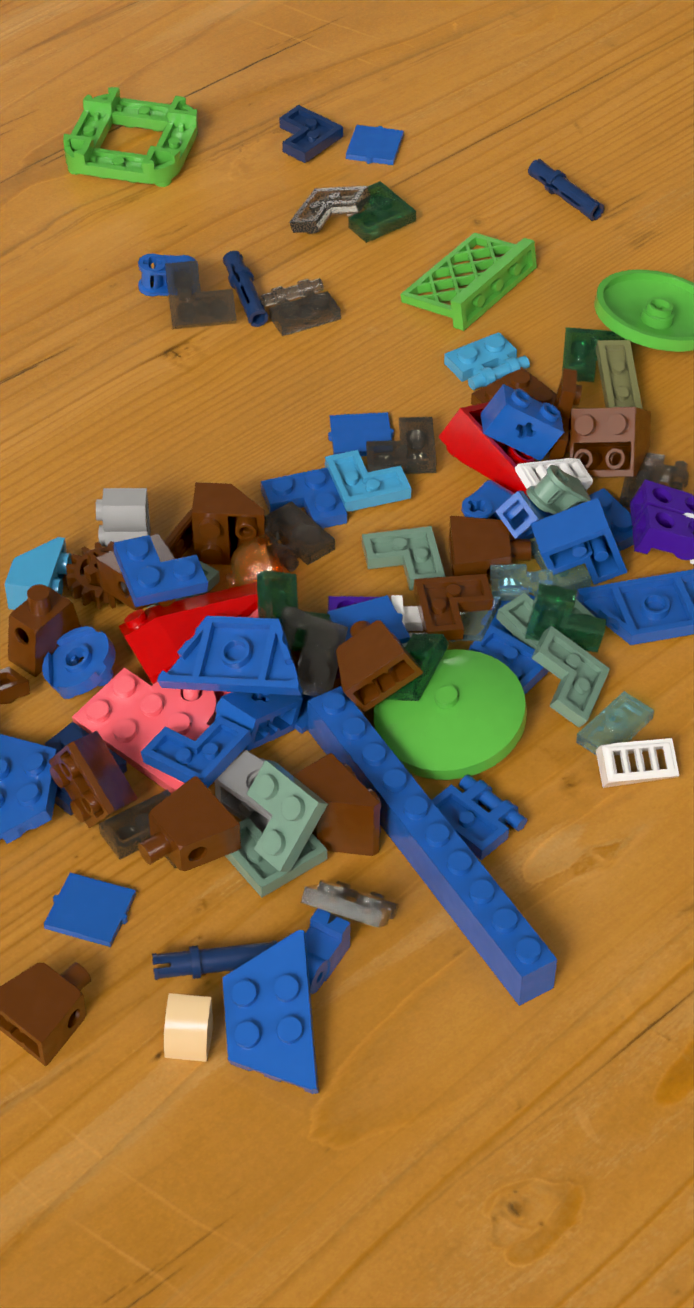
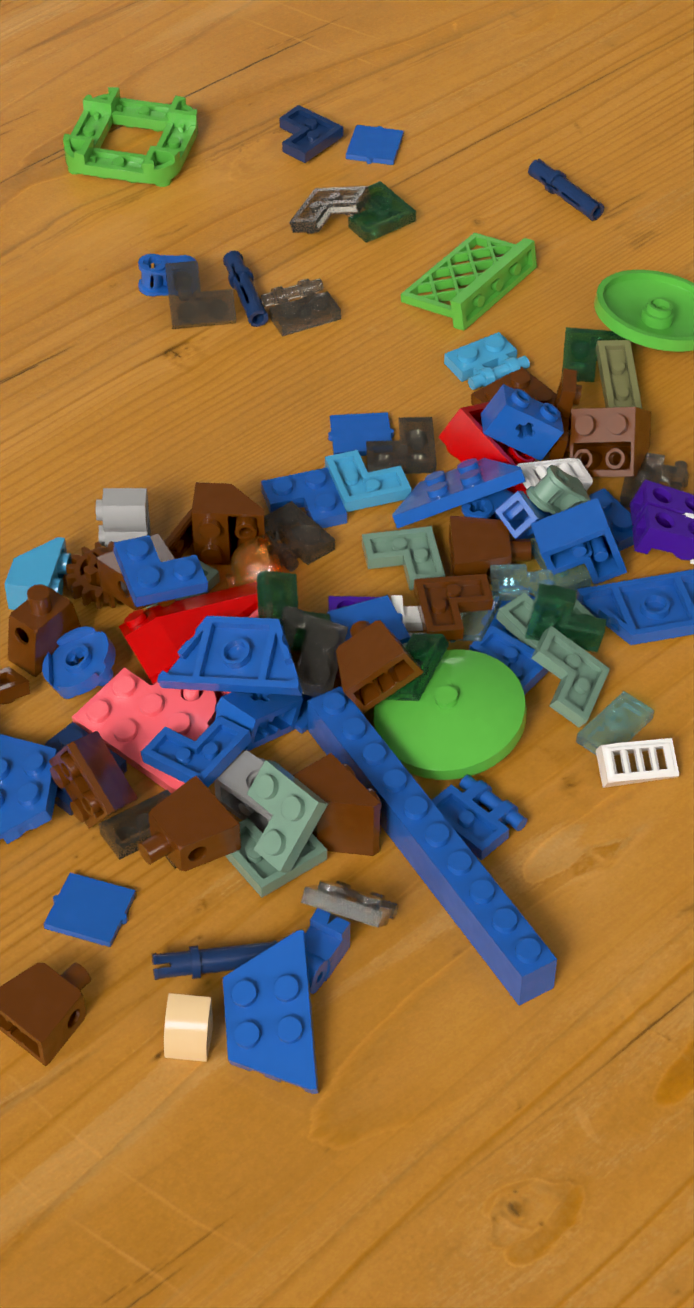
none -> blue wing [392,458,526,529]

